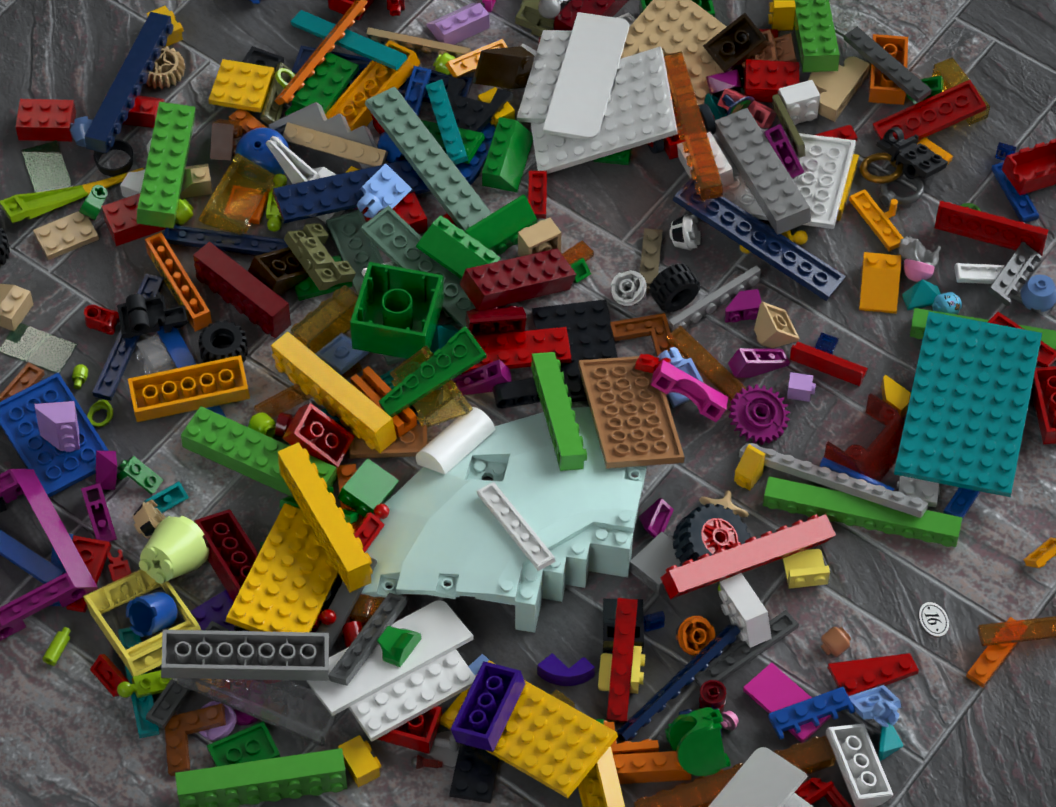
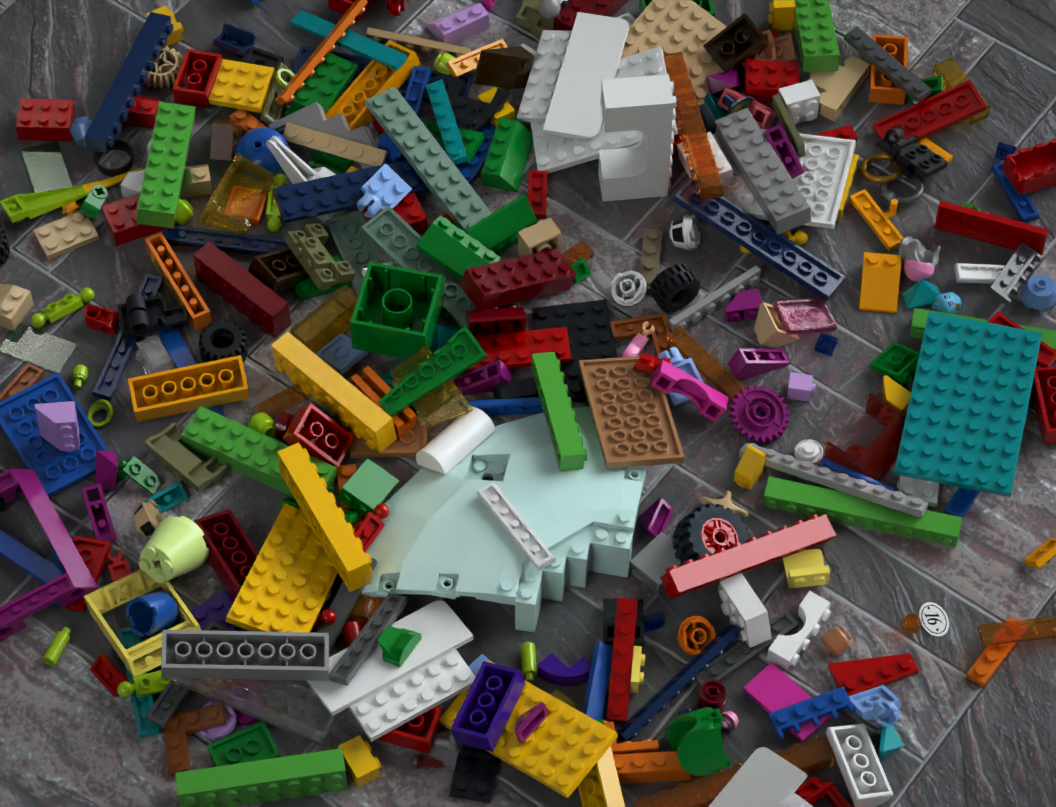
red panel [790,341,868,386] -> none
none -> lime plate [30,287,95,328]
none -> light orange plate [61,201,79,216]
none -> olive bracket [144,422,228,493]
none -> red brick [172,49,222,109]
none -> dark blue bracket [213,23,256,57]
none -> green plate [309,151,354,175]
none -> blue tile [443,397,543,419]
none -> magenta slope [515,702,549,744]
none -> lime cylinder [521,642,537,683]
none -> blue tile [582,642,613,719]
none -> white arch [598,74,677,202]
none -> bright pink arm [621,321,655,357]
none -> white arch [767,591,831,671]
none -> clear pink tile [773,298,838,335]
none -> white plate [794,439,823,465]
none -> green plate [870,342,920,386]
none -> clear orange plate [901,614,922,633]

